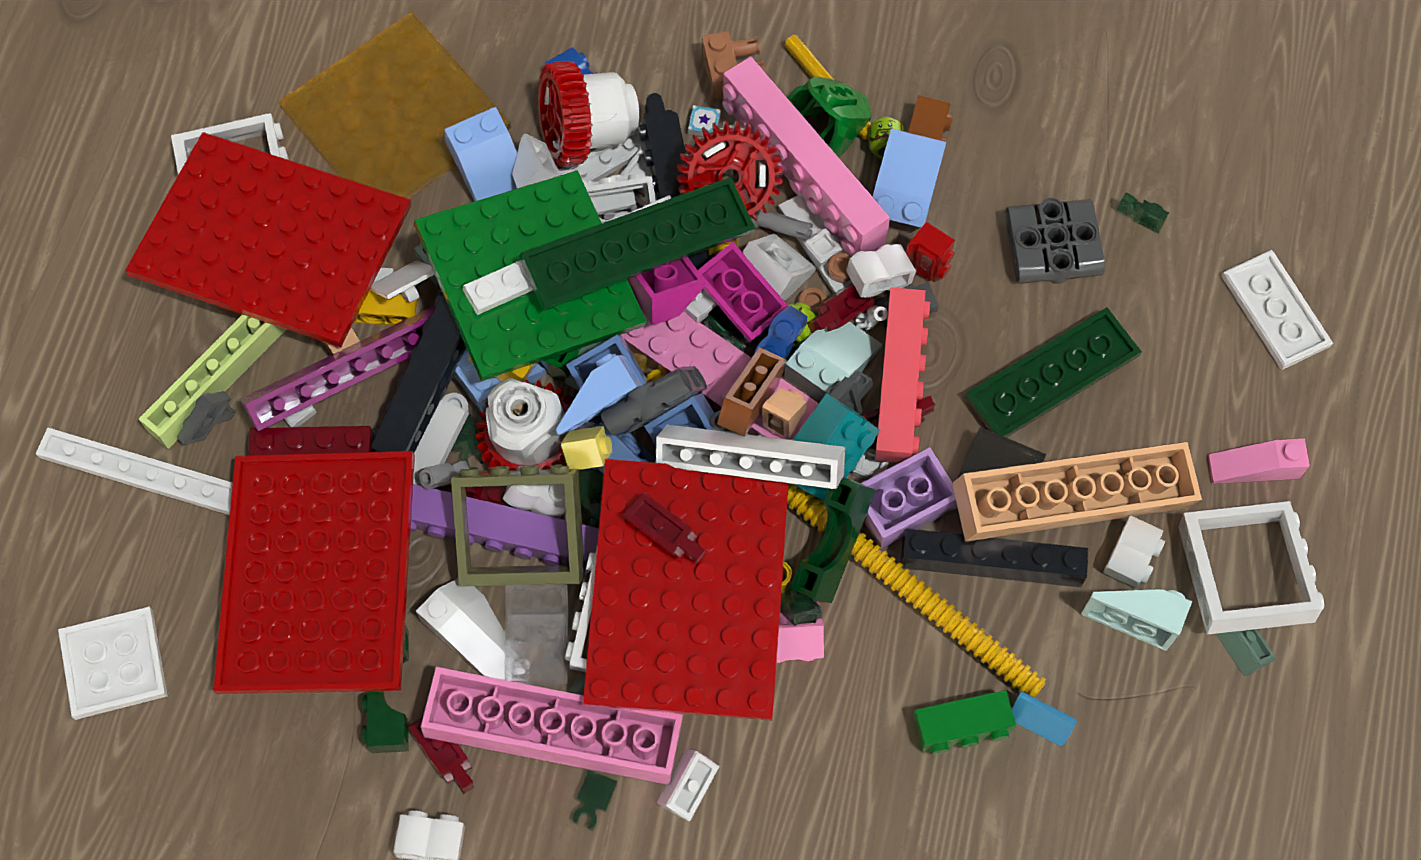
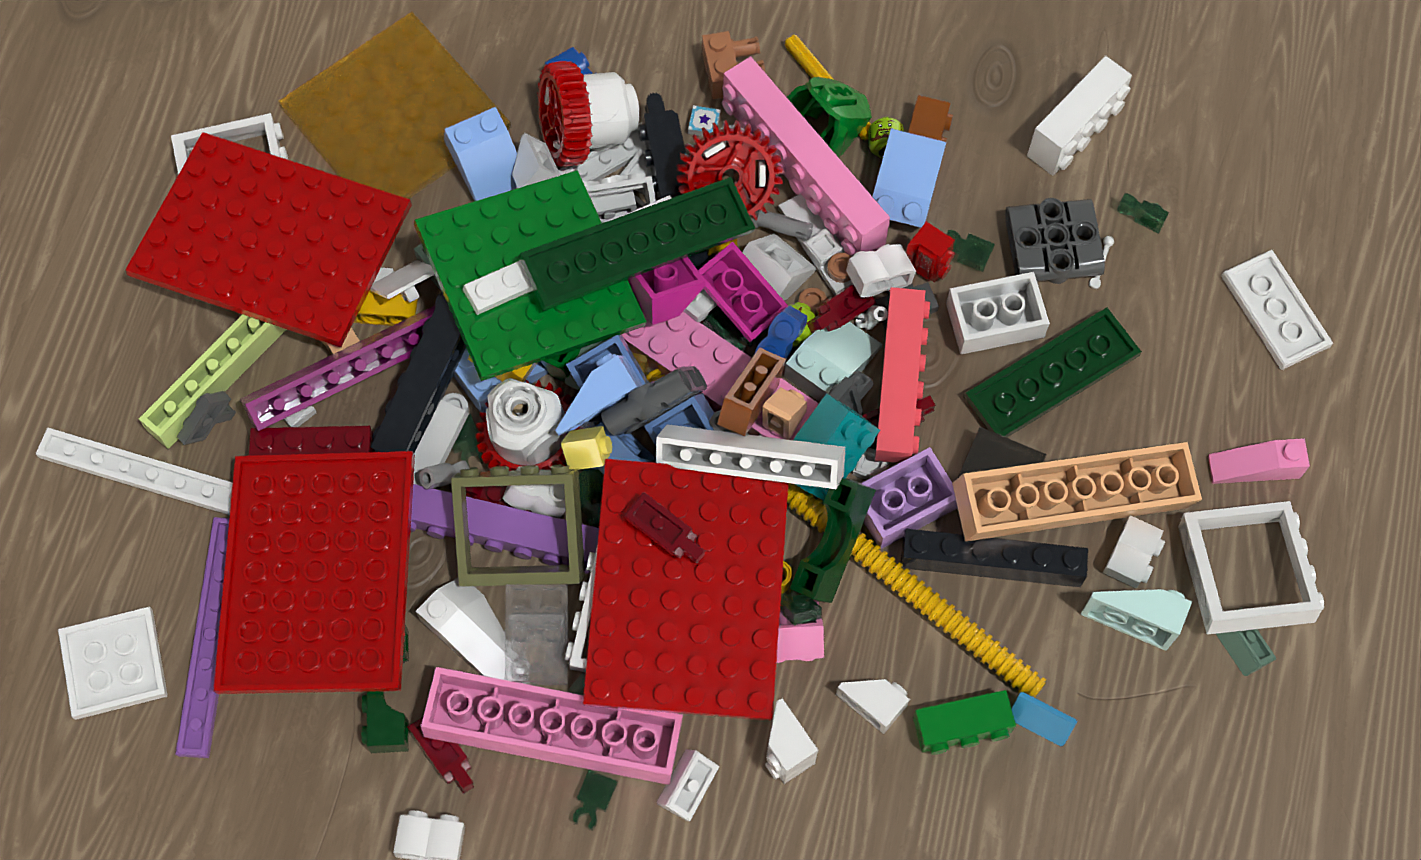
none -> medium lavender tile [176,517,229,758]
none -> white slope [765,698,818,784]
none -> white slope [836,679,910,734]
none -> white brick [946,272,1050,354]
none -> clear green plate [947,230,995,272]
none -> white brick [1027,56,1132,176]
none -> white hinge [1089,236,1114,289]

